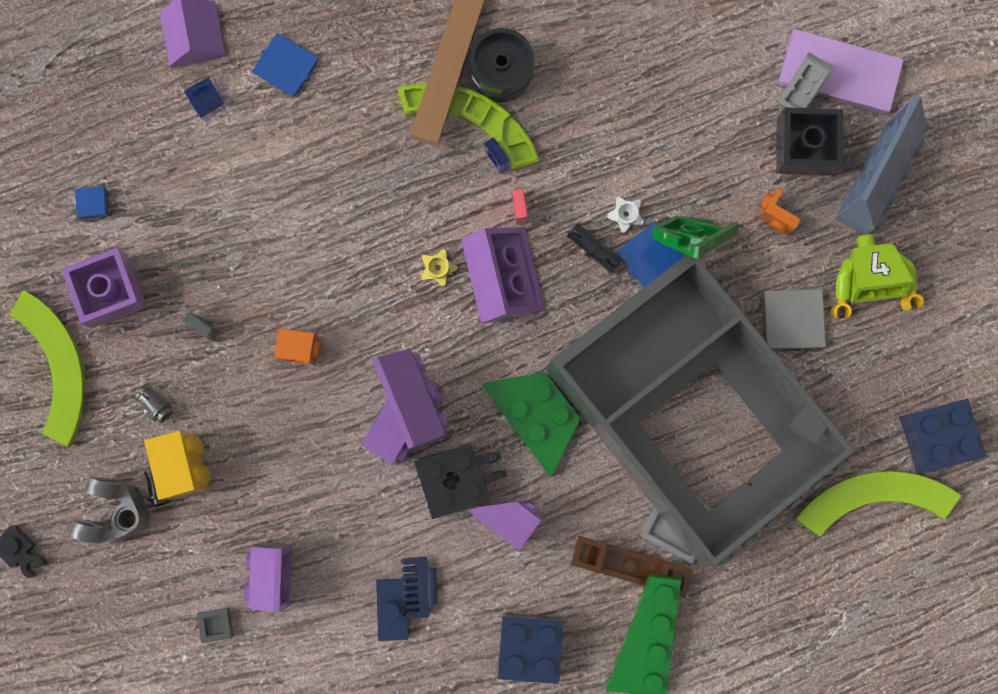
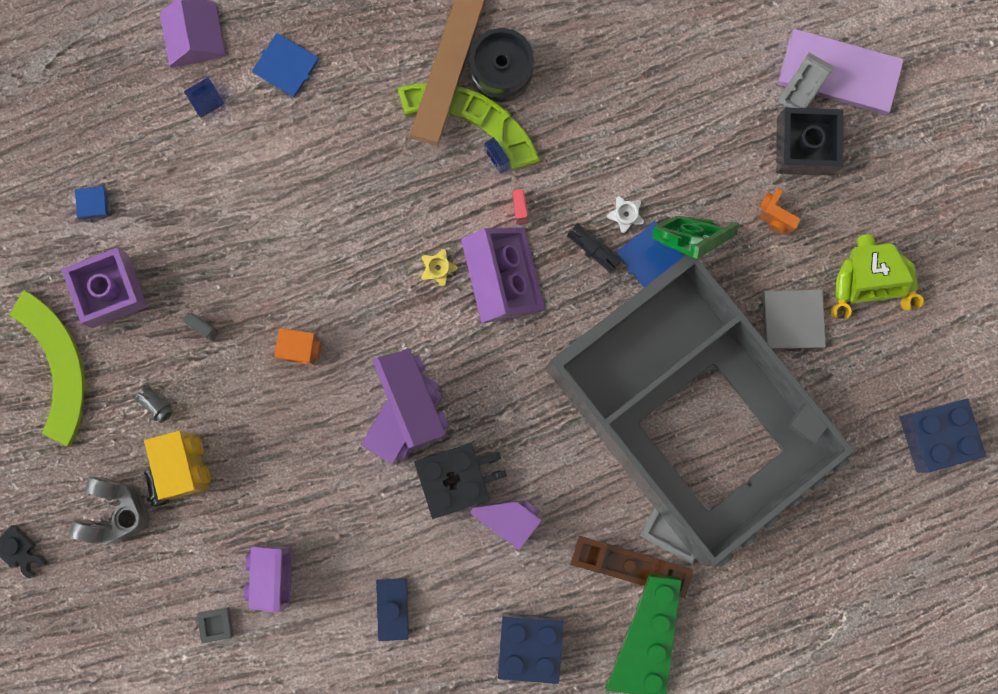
dark blue piece [400,557,438,619] -> none
green wing [482,372,580,476] -> none
lime tile [794,471,962,537] -> none
sand blue slope [835,94,927,235] -> none

